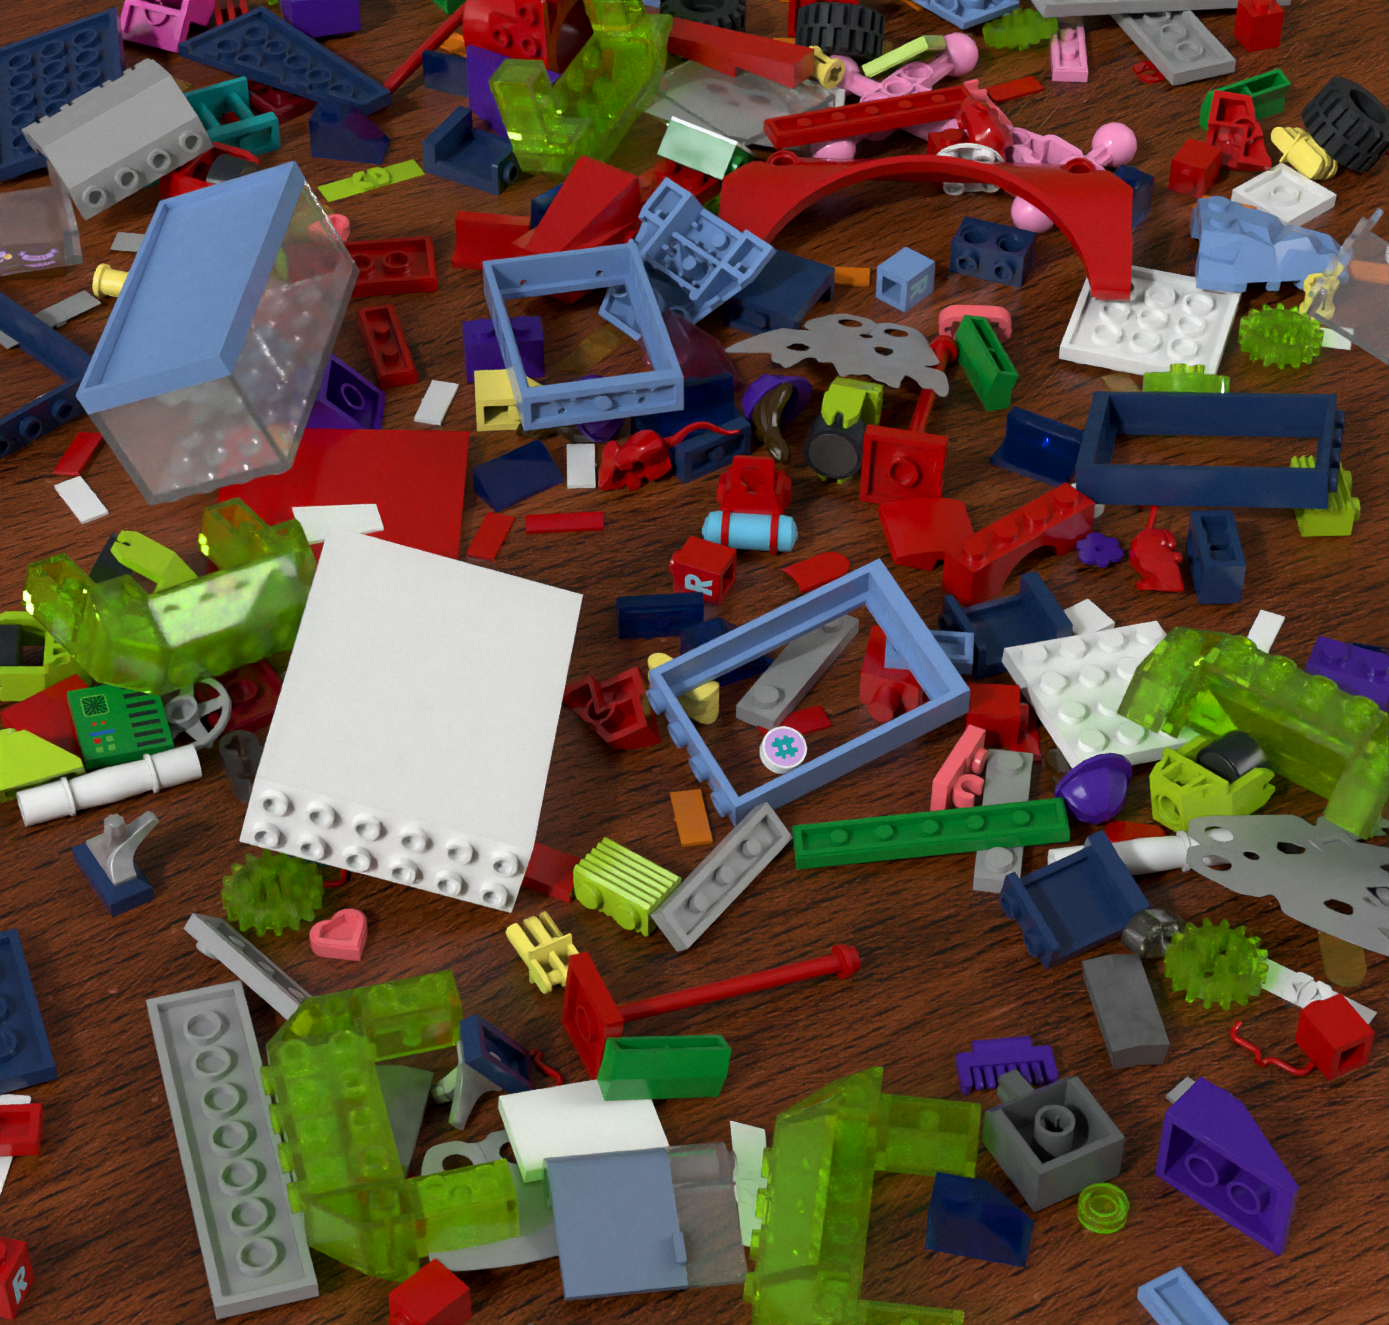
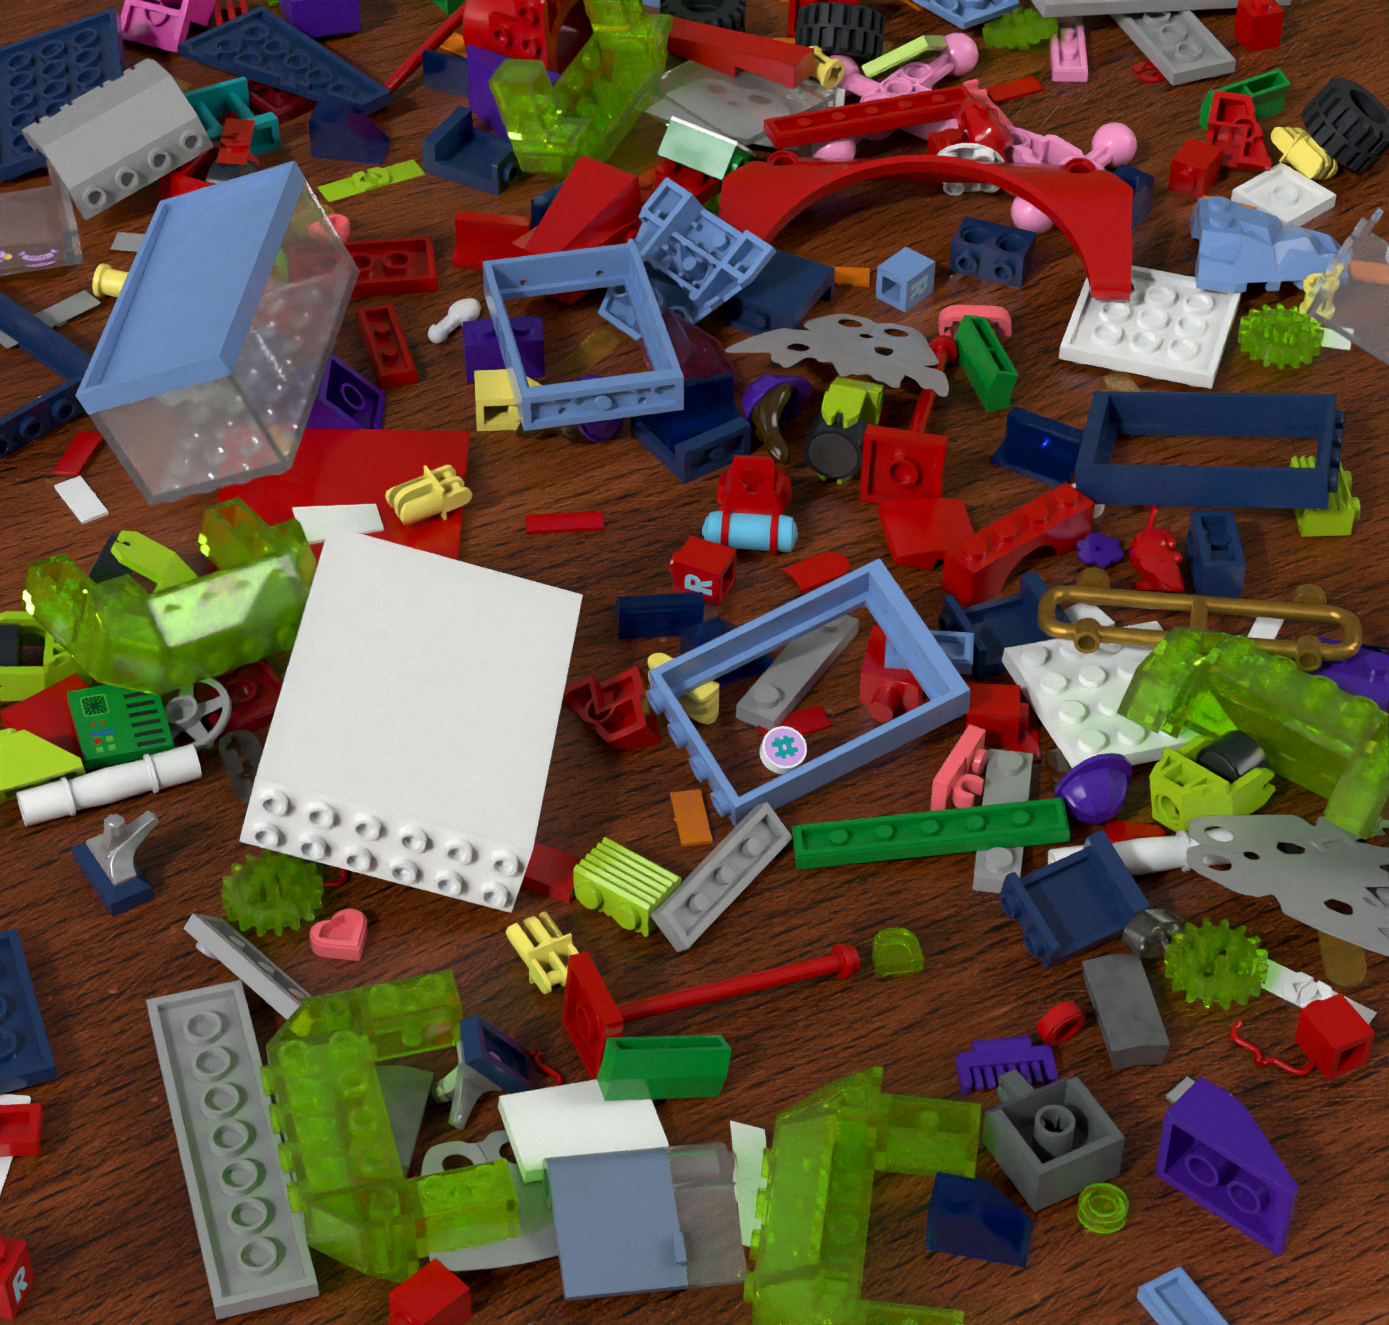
white window [414,380,459,426] -> none
red window [466,512,515,562] -> none
clear blue slope [473,439,564,513] -> none
white window [567,444,597,489] -> none
red animal [598,421,740,492] -> none
clear neon green gear [1143,363,1230,393] -> none
none -> red piece [216,118,255,165]
none -> light yellow arm [385,465,473,526]
none -> white piece [428,298,481,344]
none -> clear neon green tile [872,927,924,976]
none -> red tile [1036,1001,1085,1047]
none -> pearl gold bar [1037,567,1362,672]

